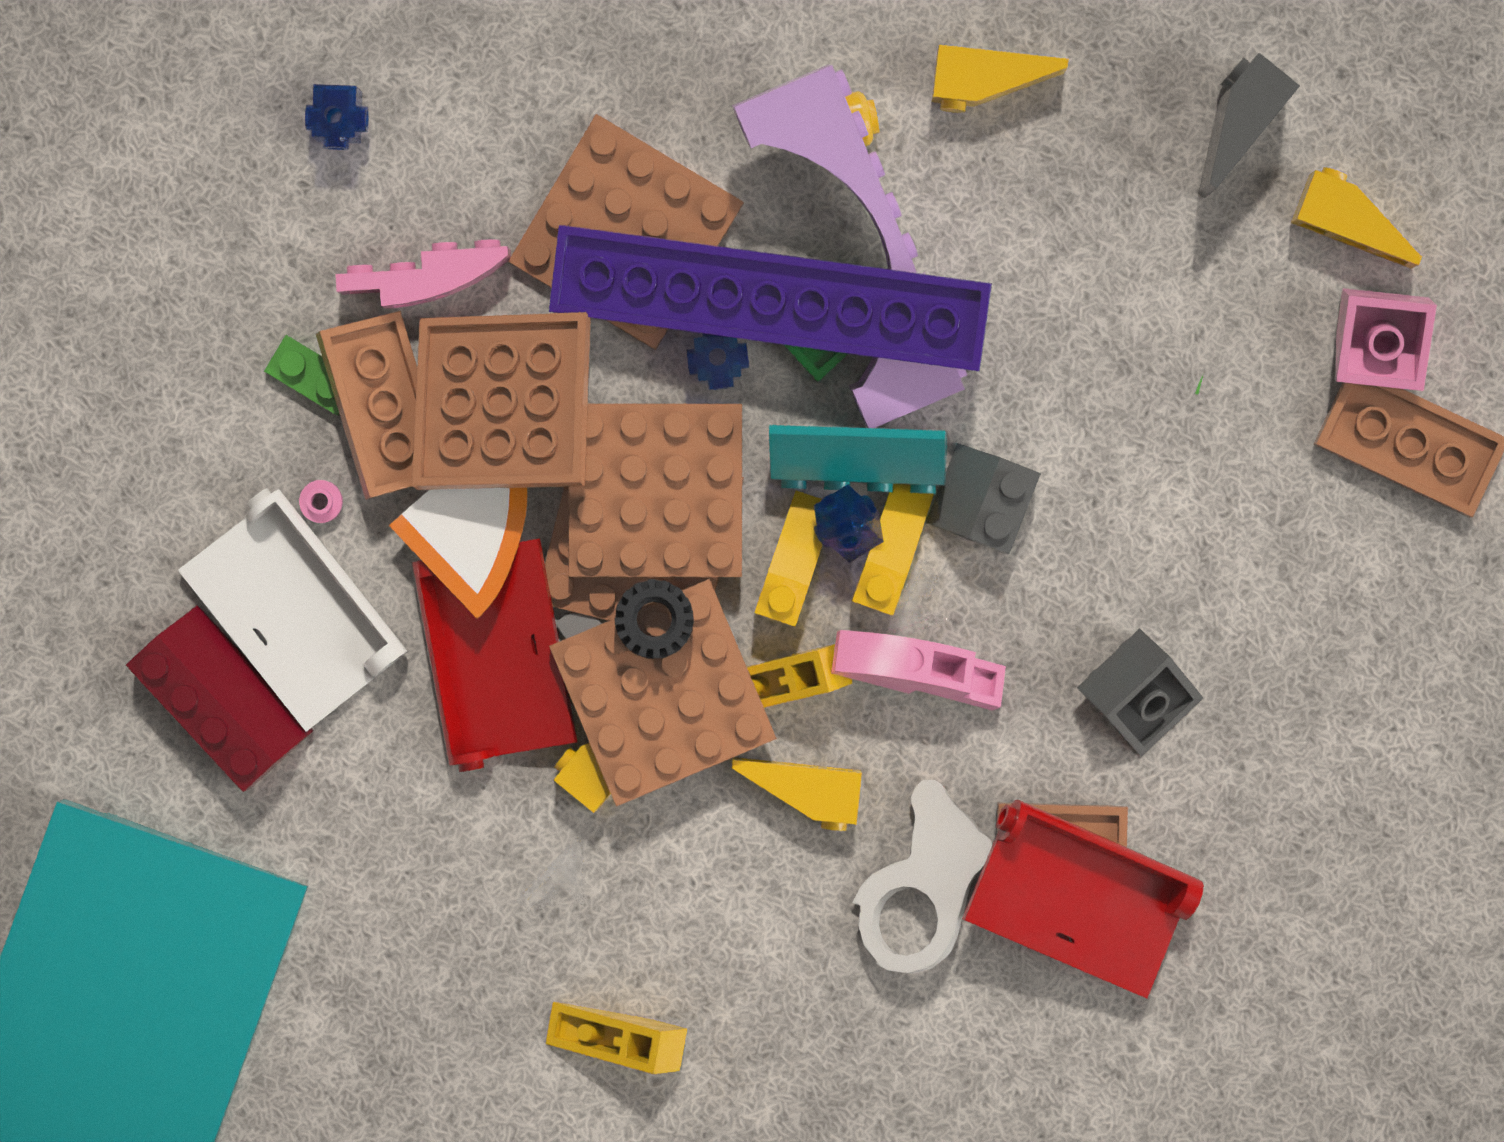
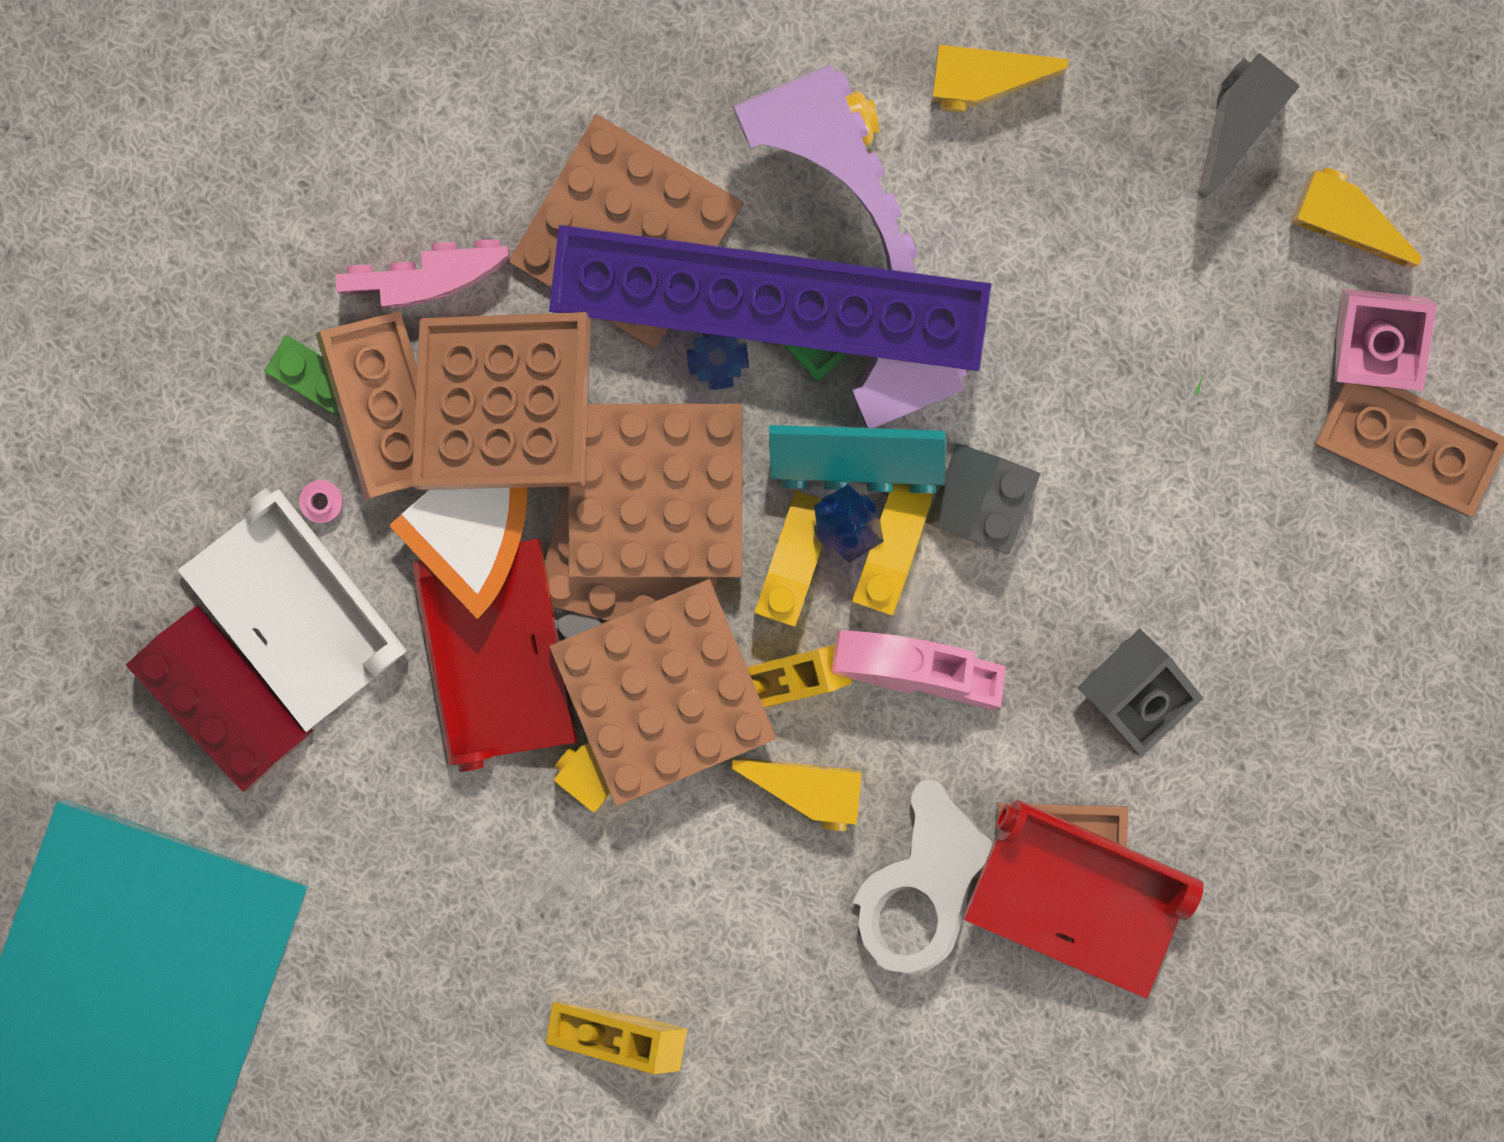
clear blue brick [305,84,369,150] -> none
black tyre [615,579,694,659] -> none

